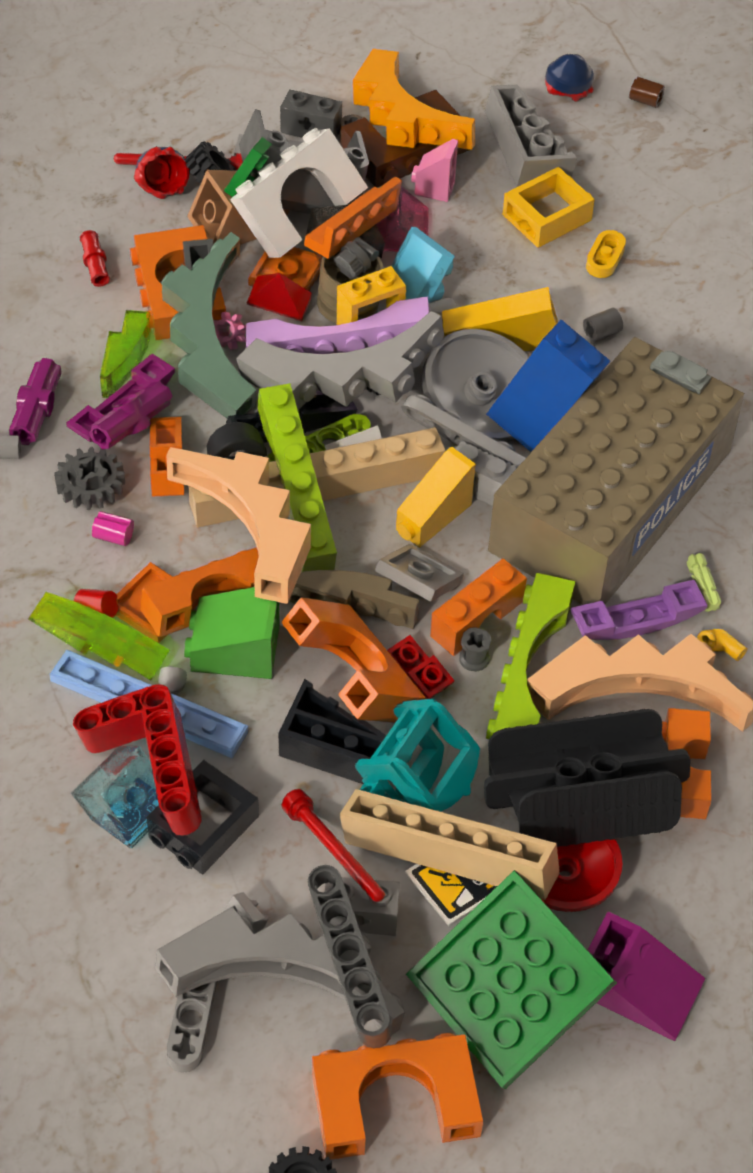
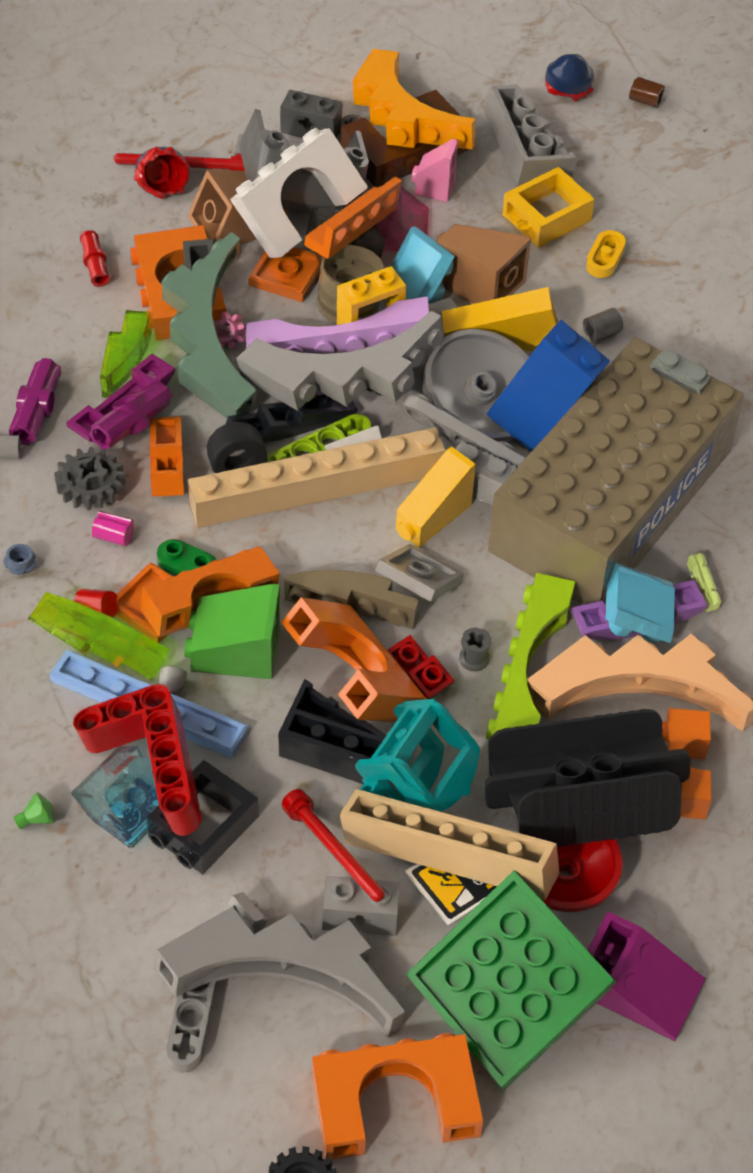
light nougat arch [166,447,311,604] -> none
black tyre [185,141,236,183] -> none
green plate [224,137,272,197] -> none
red slope [246,273,313,322] -> none
lime arch [258,383,337,572] -> none
dark grey beam [308,865,392,1048] -> none
dark grey piece [334,237,379,279] -> none
orange arch [430,558,527,656] -> none
yellow arm [697,629,748,661] -> none
none -> sand blue plate [4,544,36,575]
none -> bright green rock [14,792,55,829]
none -> green plate [157,539,216,576]
none -> medium nougat slope [436,224,531,304]
none -> medium azure slope [605,563,675,643]

